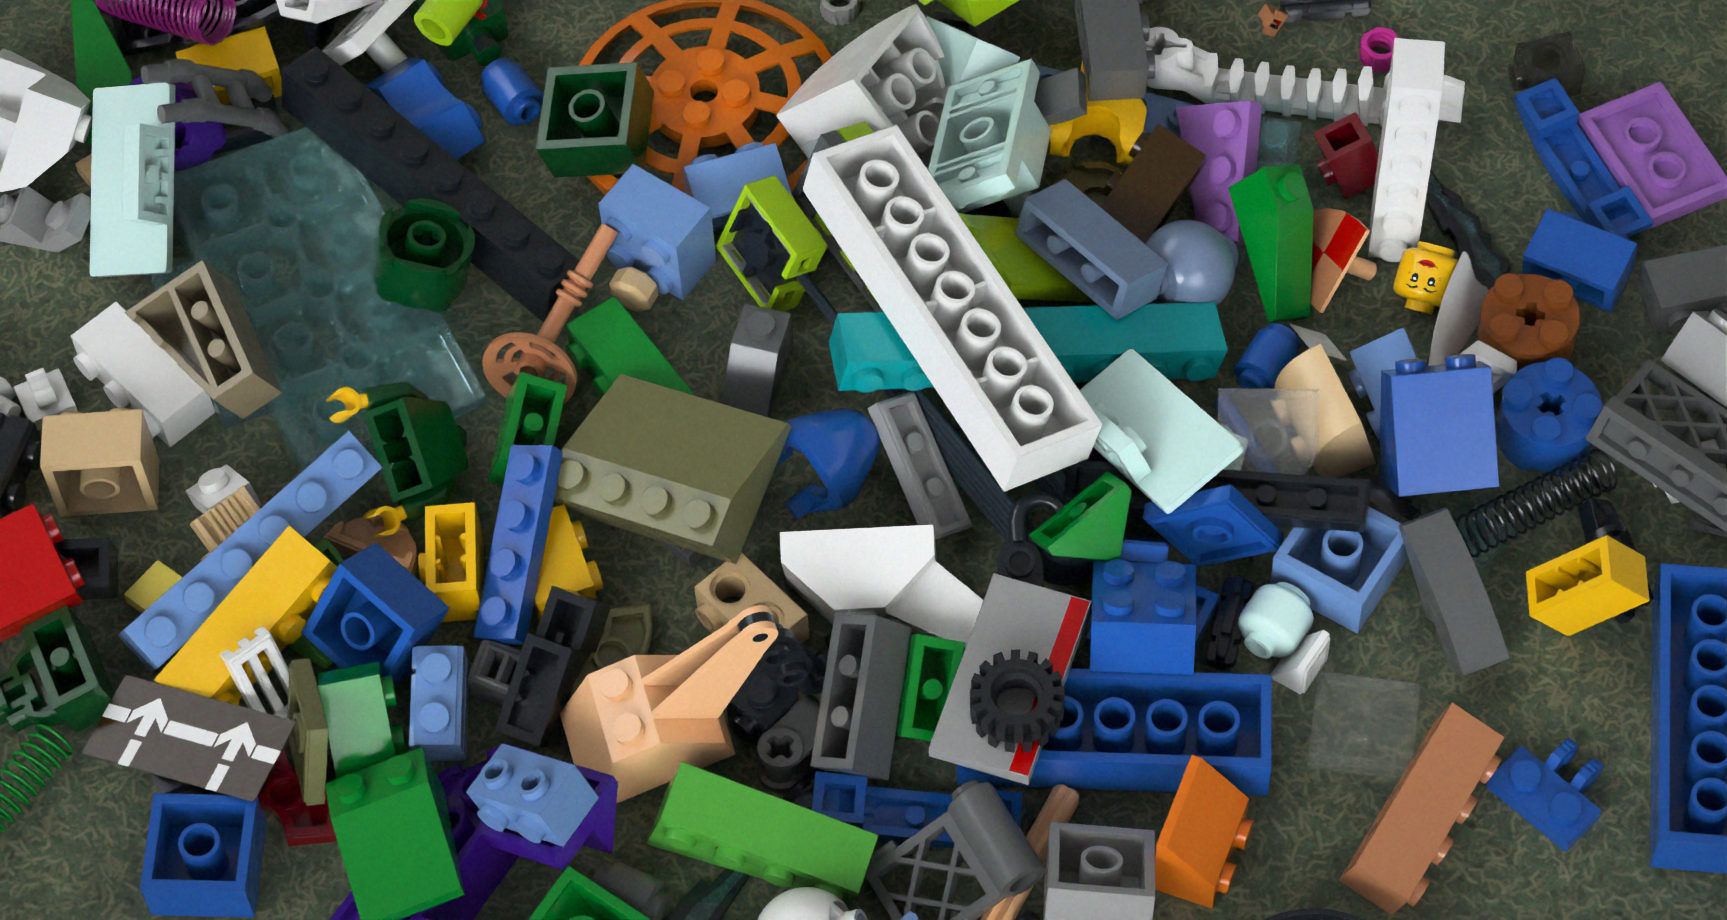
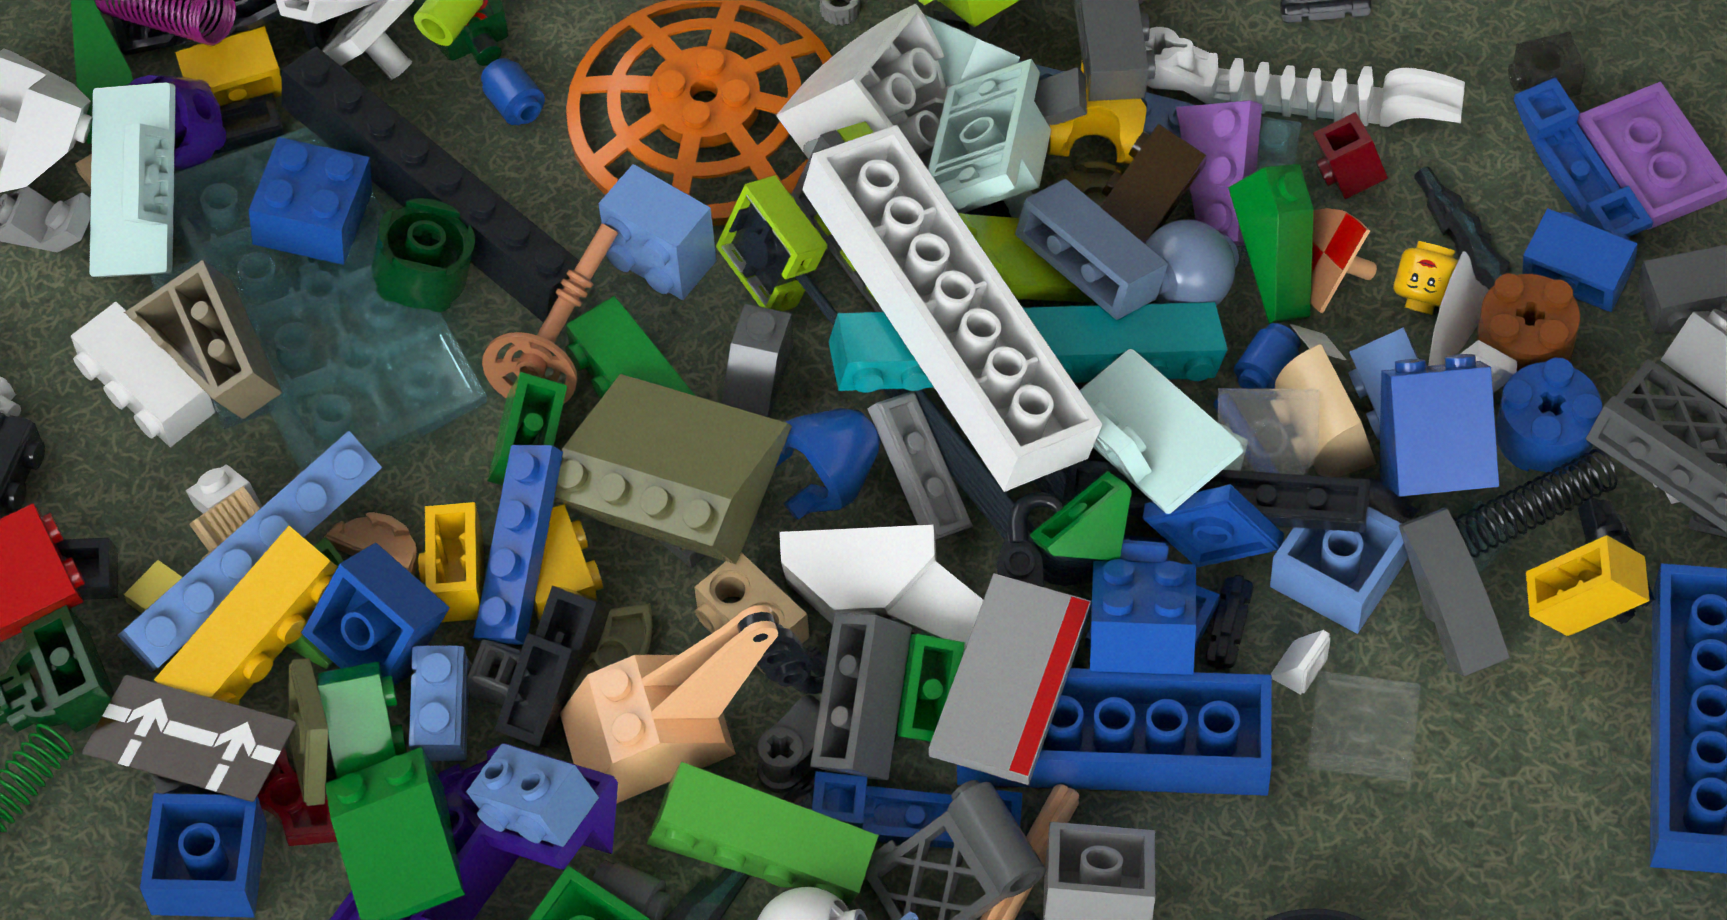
white tile [14,368,78,431] -> none
tan brick [40,408,160,517] -> none
dark grey piece [141,59,290,141] -> none
white tile [220,626,289,719] -> none
dark green torso [326,382,468,538] -> none
blue brick [365,58,486,160] -> none
dark green brick [536,62,654,178] -> none
tan tile [609,266,658,312] -> none
medium blue brick [683,142,792,231] -> none
black brick [727,665,799,746] -> none
black tyre [970,649,1065,753] -> none
orange slope [1155,755,1254,909] -> none
light aqua head [1238,582,1314,659] -> none
nougat piece [1258,4,1289,37] -> none
nougat brick [1339,702,1505,915] -> none
dark pink axle [1359,27,1399,73] -> none
white brick [1368,38,1445,262] -> none
blue hinge [1486,738,1604,852] -> none
none -> blue brick [249,137,372,265]

